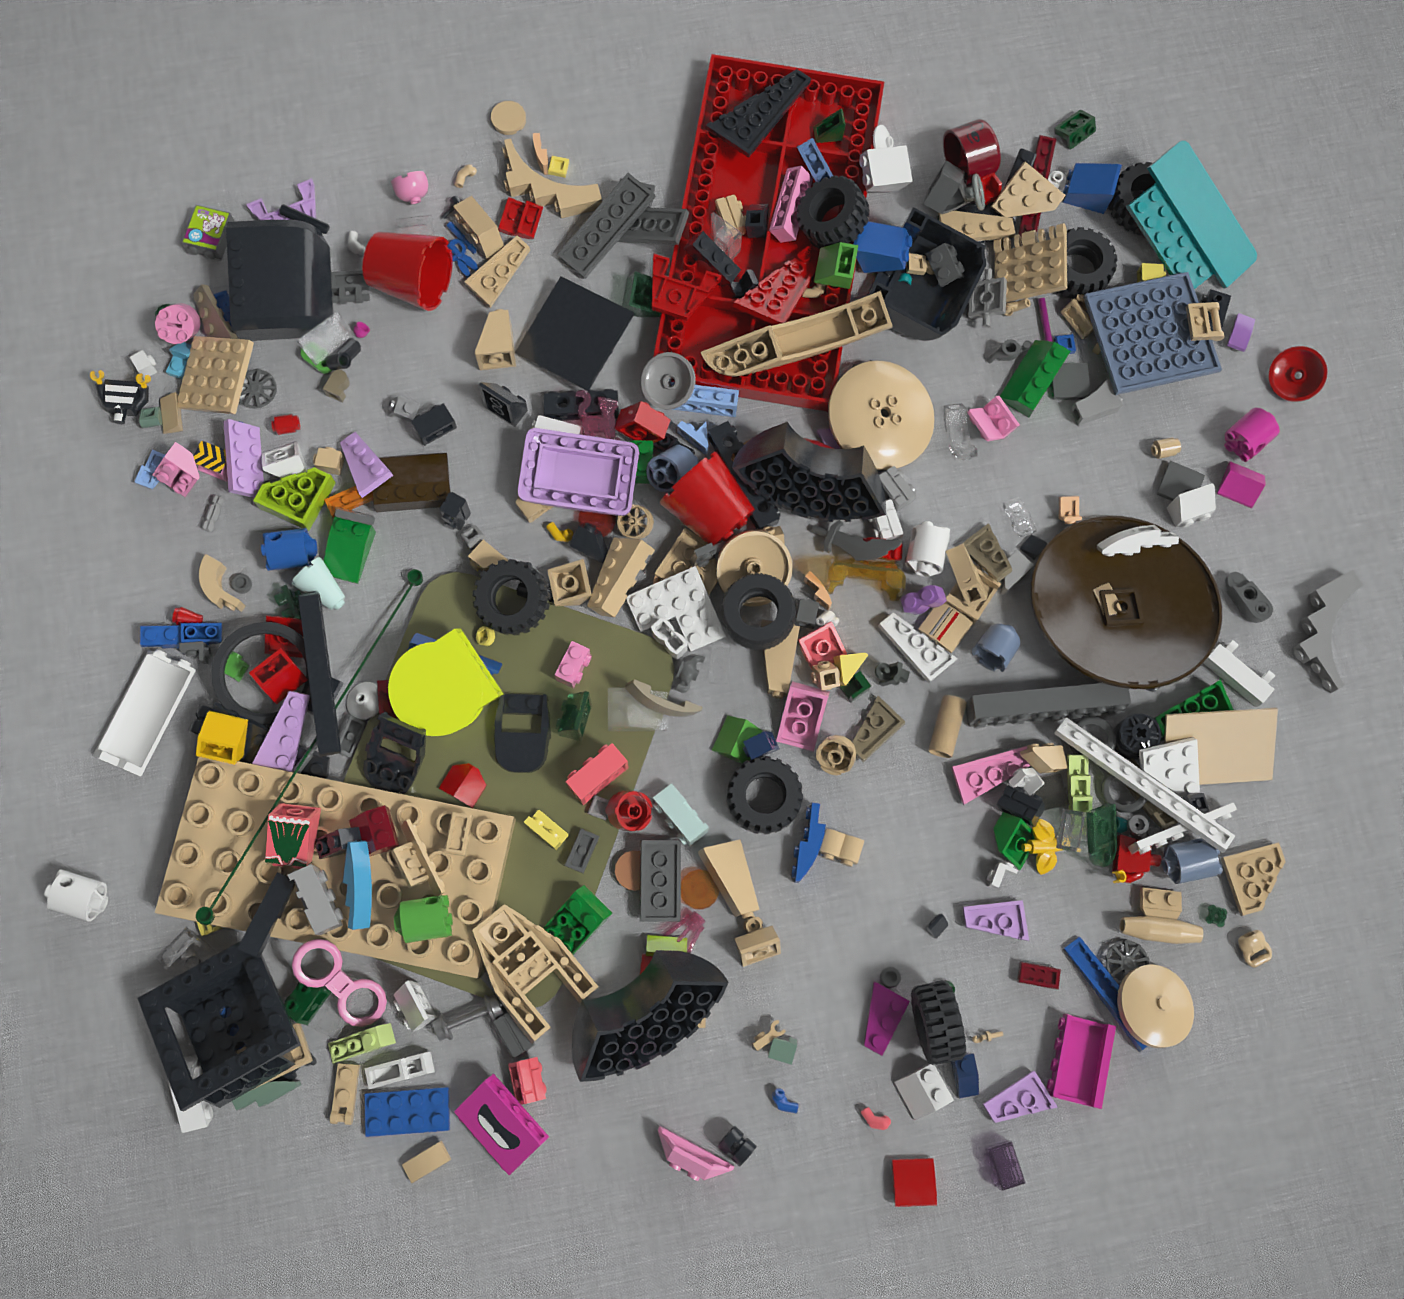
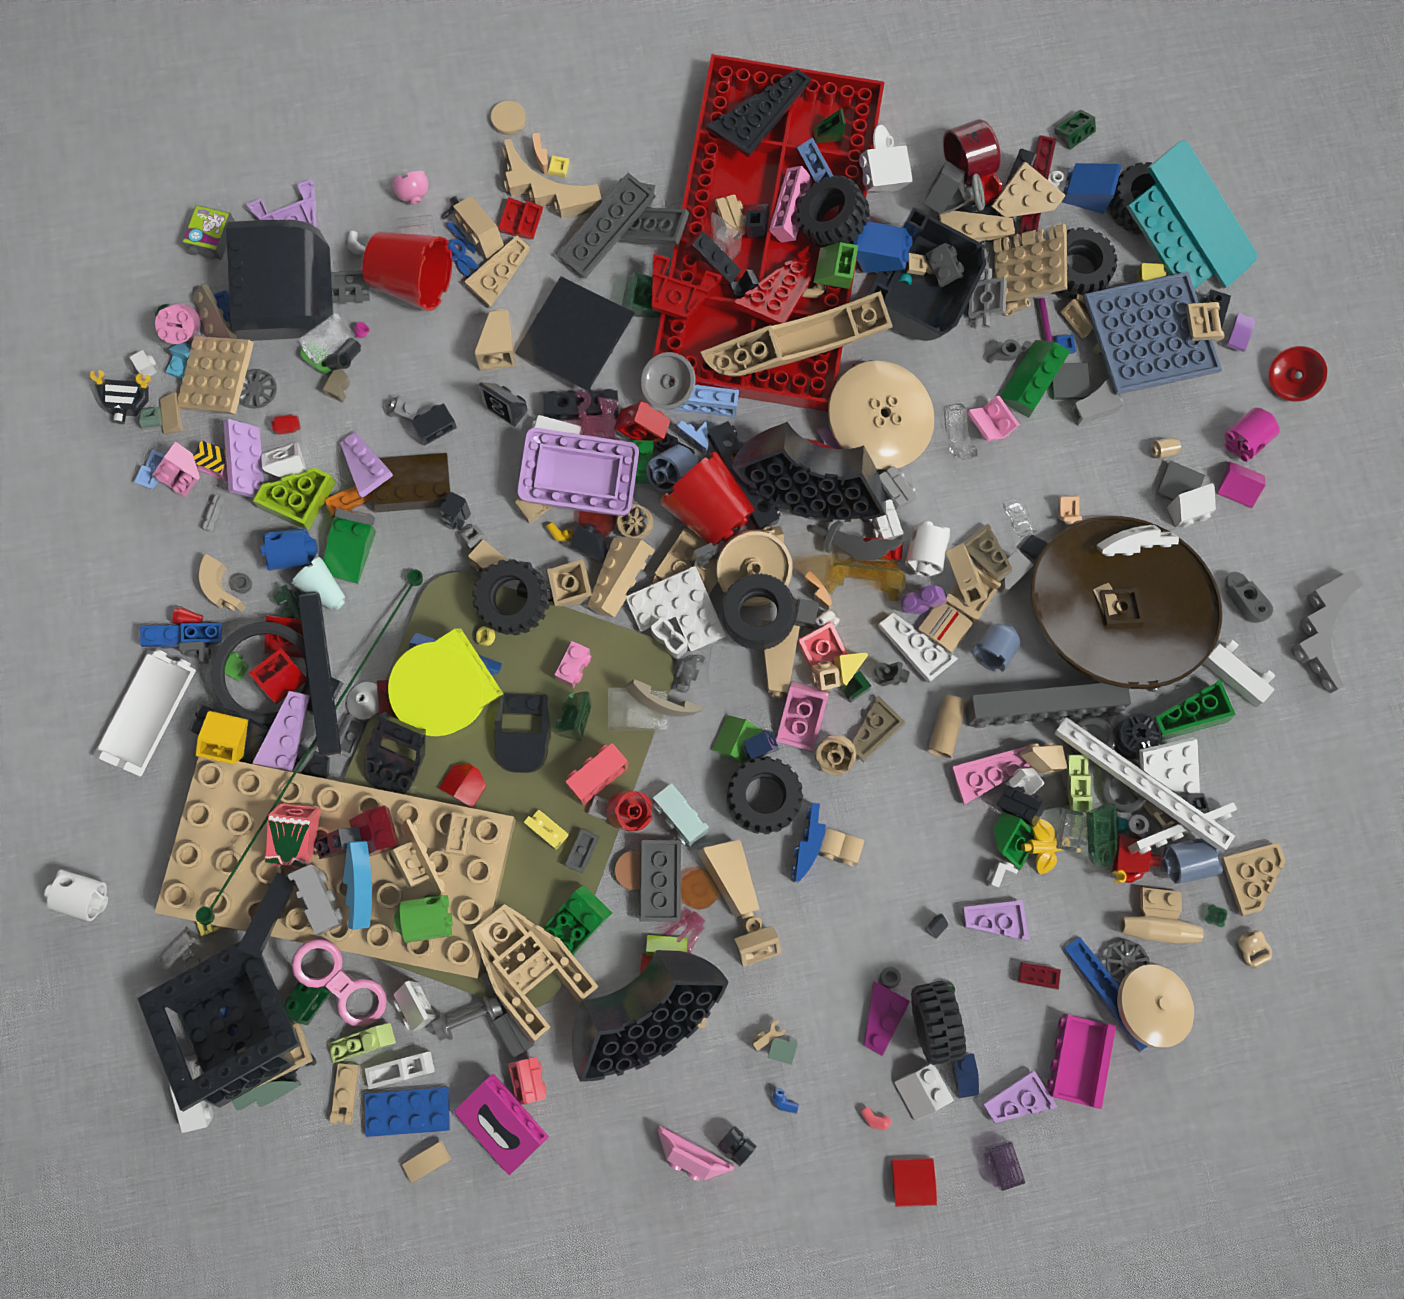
black axle [279,204,330,234] -> none
tan brick [313,447,345,475] -> none
tan arm [454,164,477,188] -> none
tan hand [972,1031,1003,1043] -> none
tan piece [1162,708,1278,787] -> none

